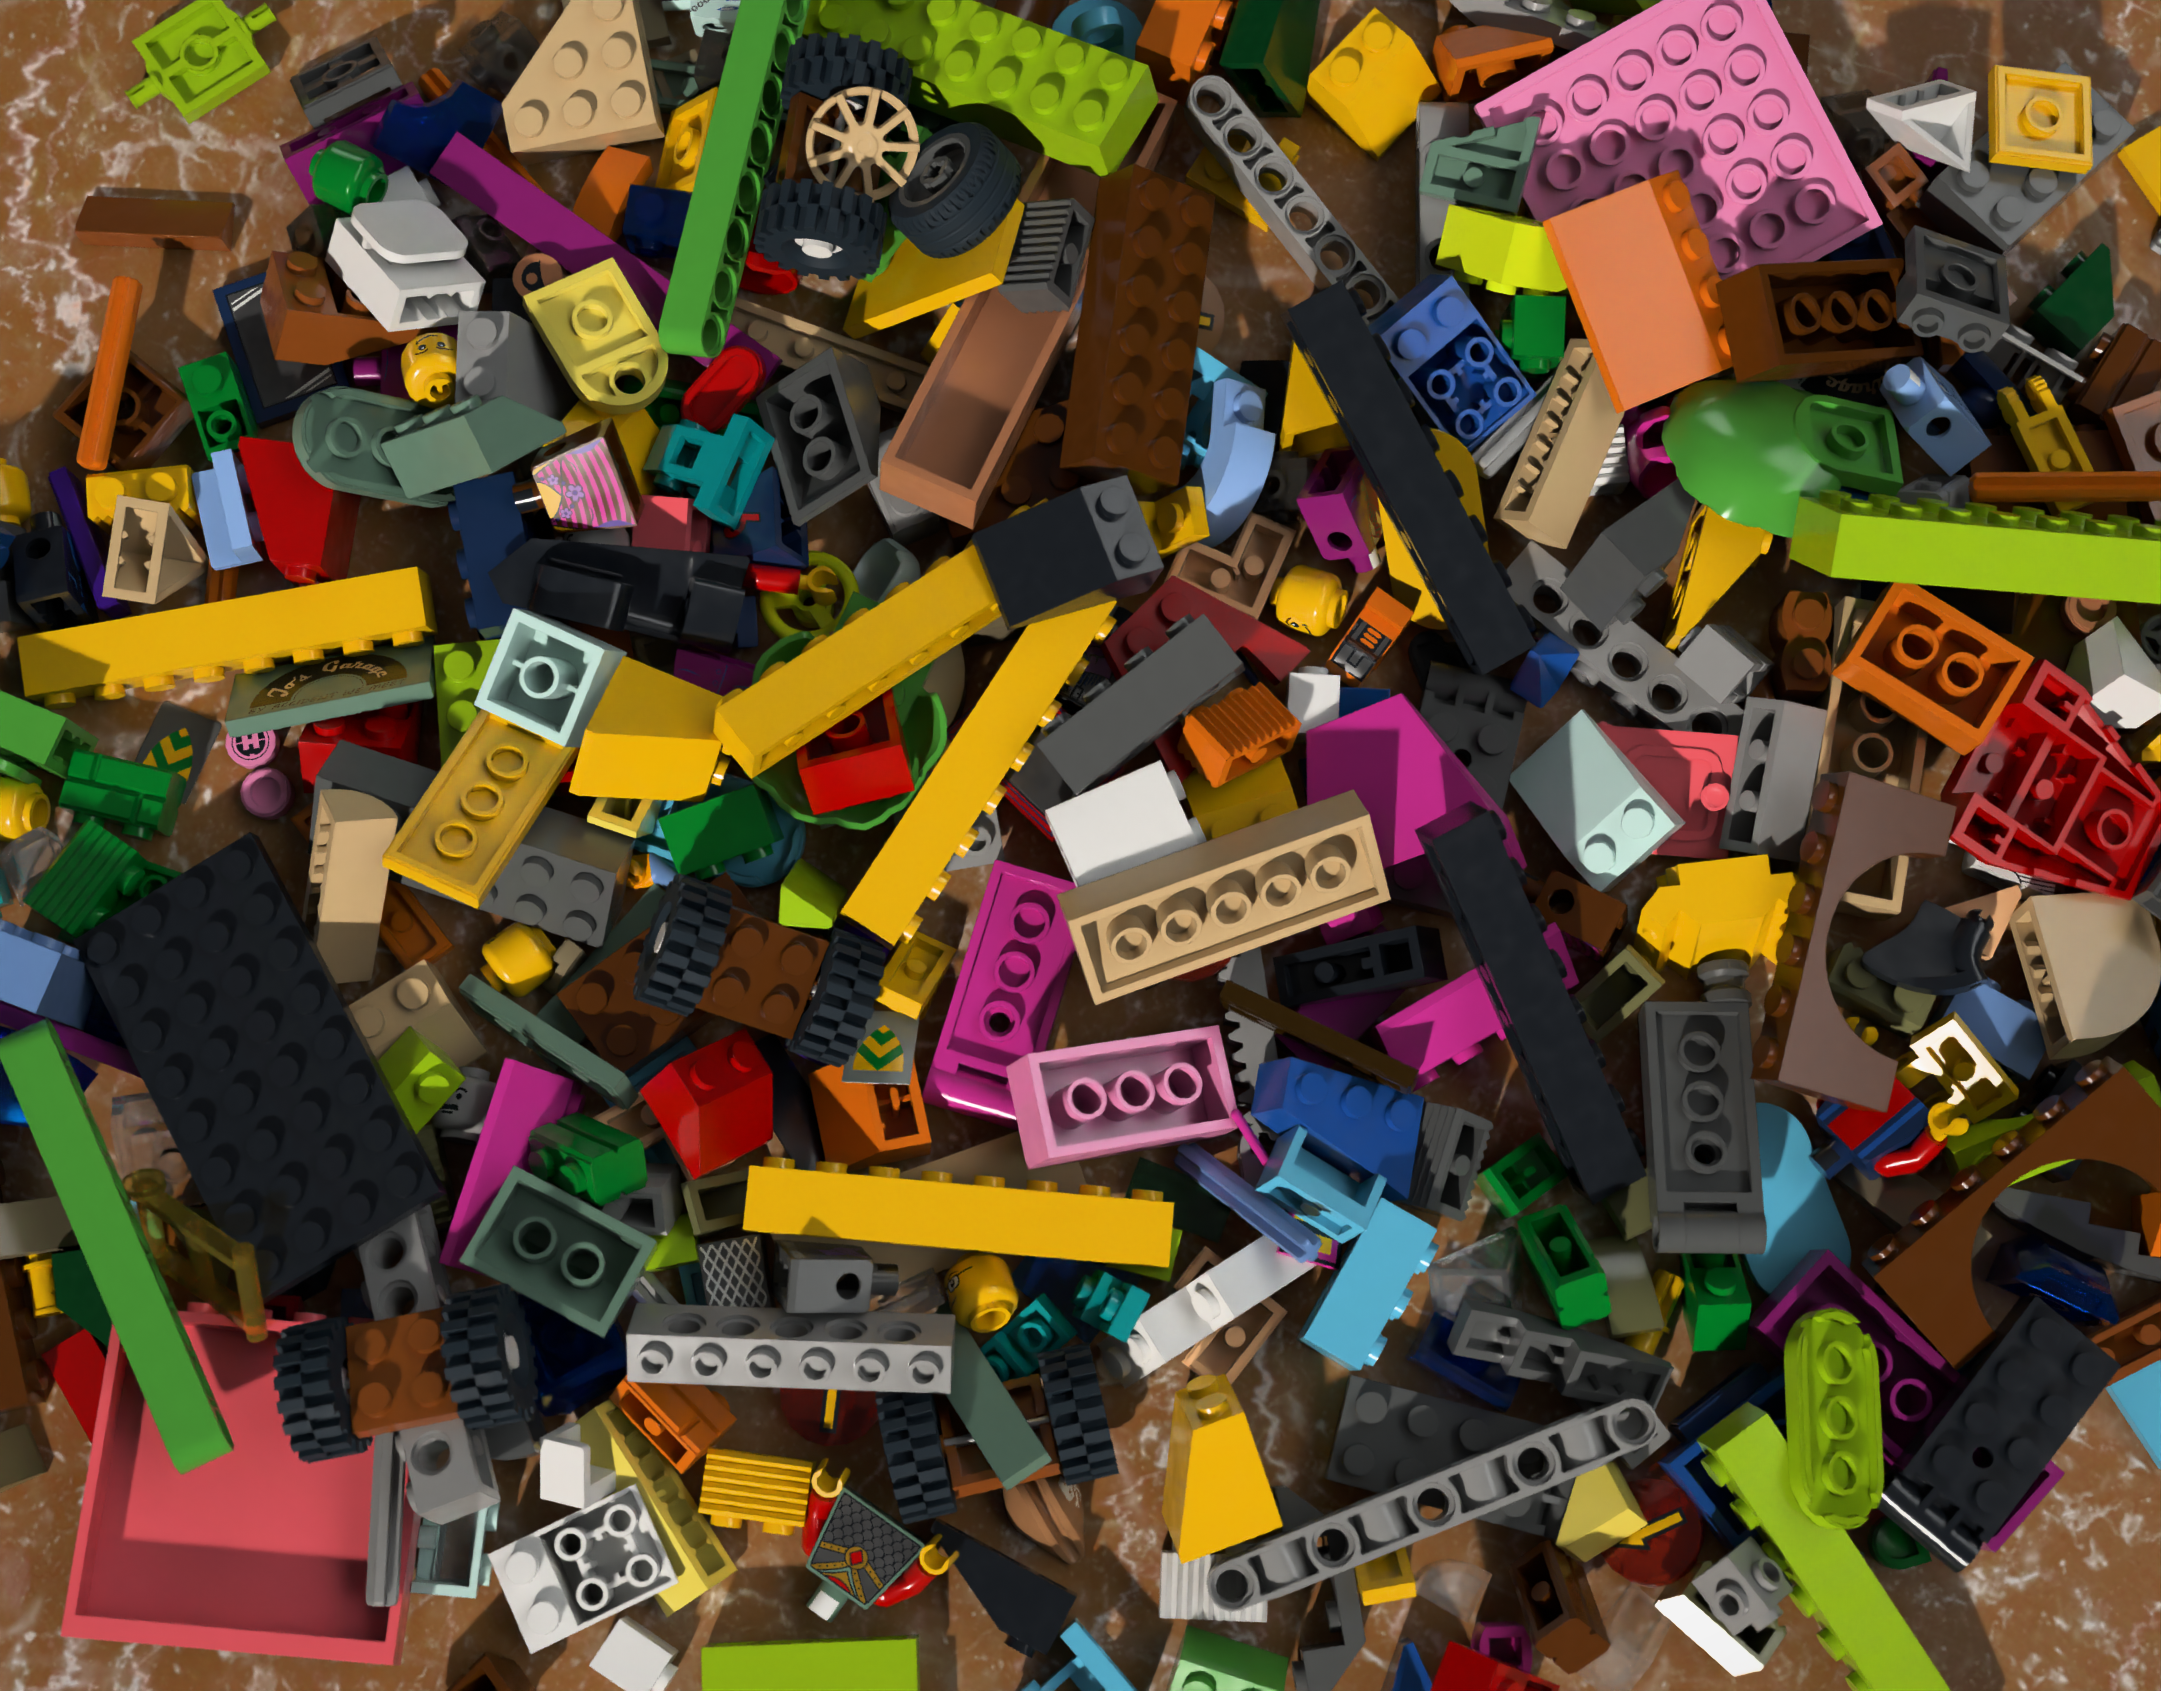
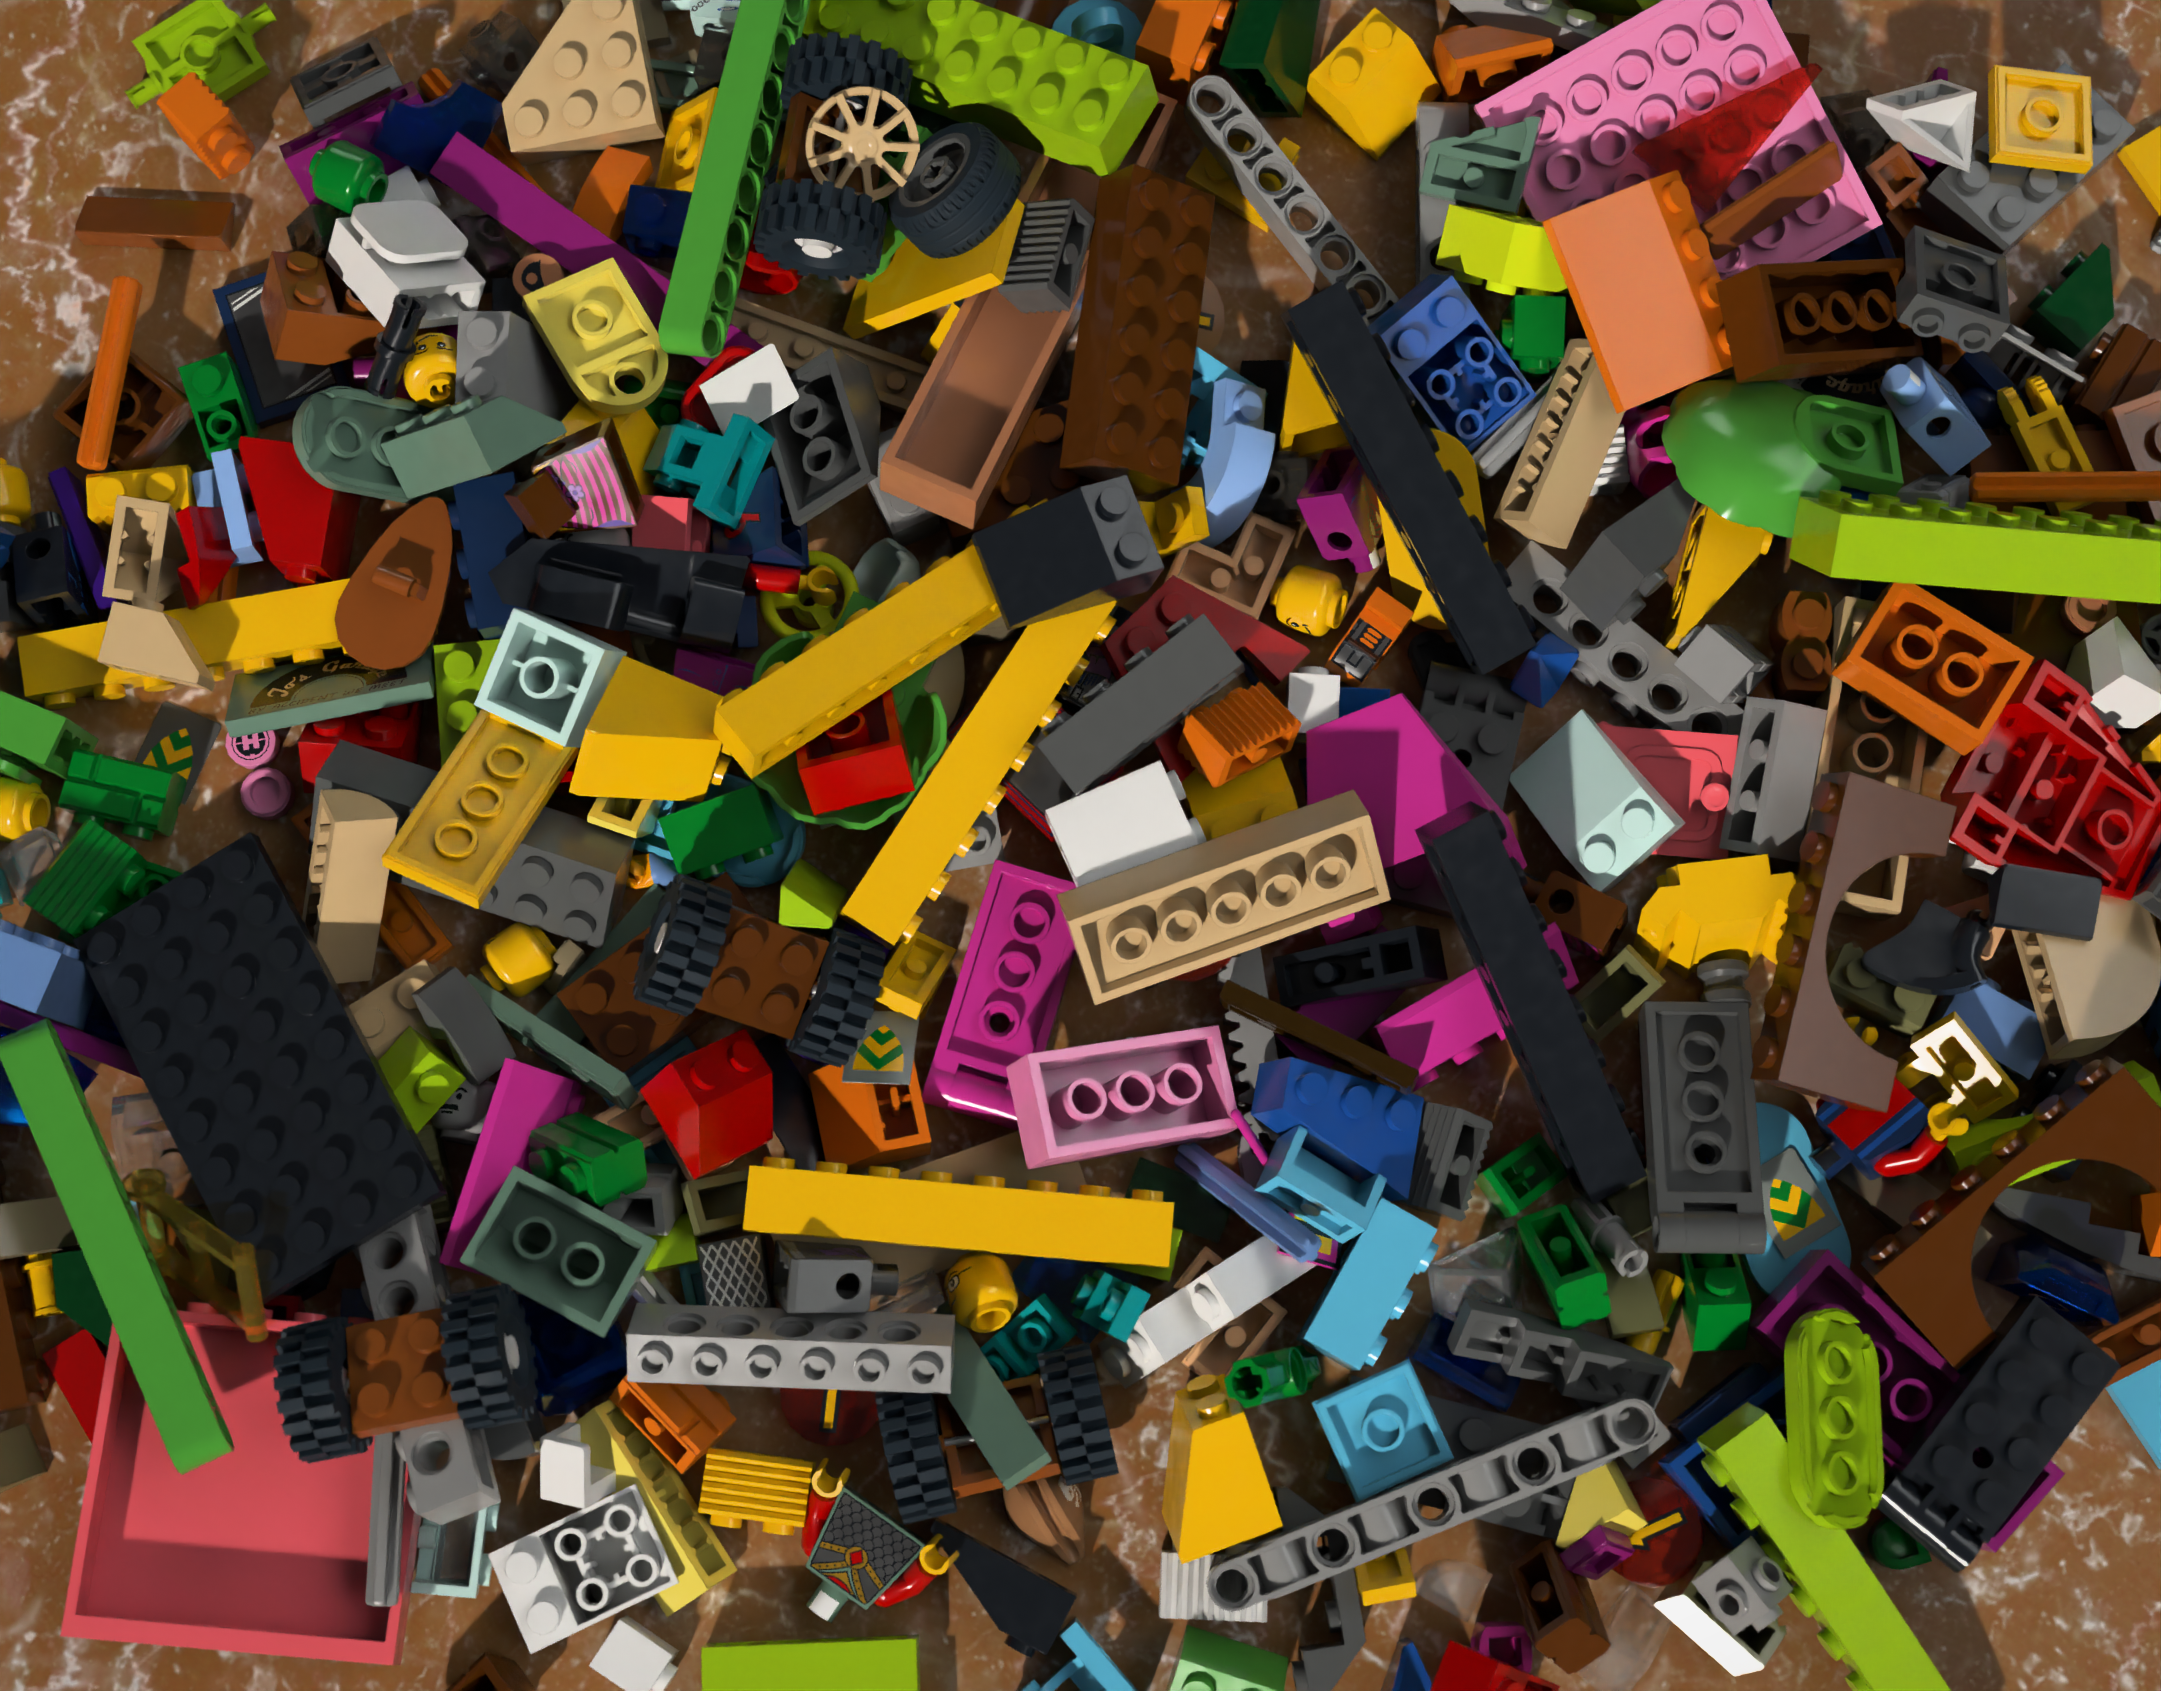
none -> tan slope [97,597,216,691]
none -> orange brick [156,72,255,180]
none -> red slope [175,506,237,610]
none -> dark orange shield [335,497,454,671]
none -> black pin [364,294,427,399]
none -> dark grey slope [412,966,516,1085]
none -> reddish brown slope [504,470,576,539]
none -> white sticker [699,344,799,436]
none -> green piece [1224,1345,1322,1408]
none -> medium azure tile [1311,1359,1454,1502]
none -> magenta tile [1559,1525,1635,1580]
none -> light grey axle [1571,1196,1649,1277]
none -> clear red wing [1631,63,1823,213]
none -> dark orange slope [1700,141,1843,260]
none -> light grey sticker [1761,1148,1842,1259]
none -> black slope [1988,864,2102,941]

